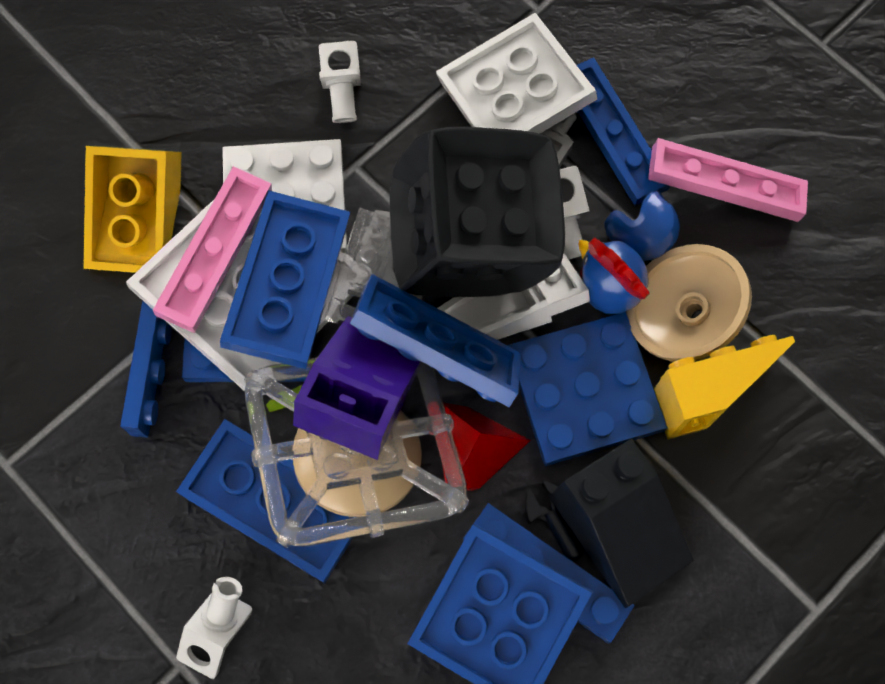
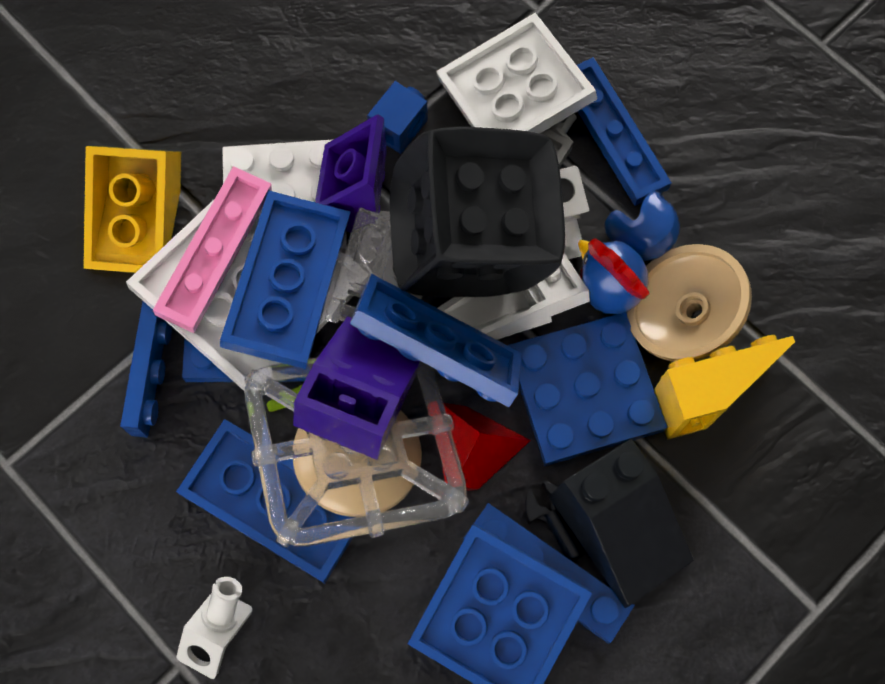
white bracket [319,41,361,123] -> none
bright pink plate [648,138,808,222] -> none
none -> dark purple slope [315,114,387,233]
none -> blue brick [367,81,428,154]

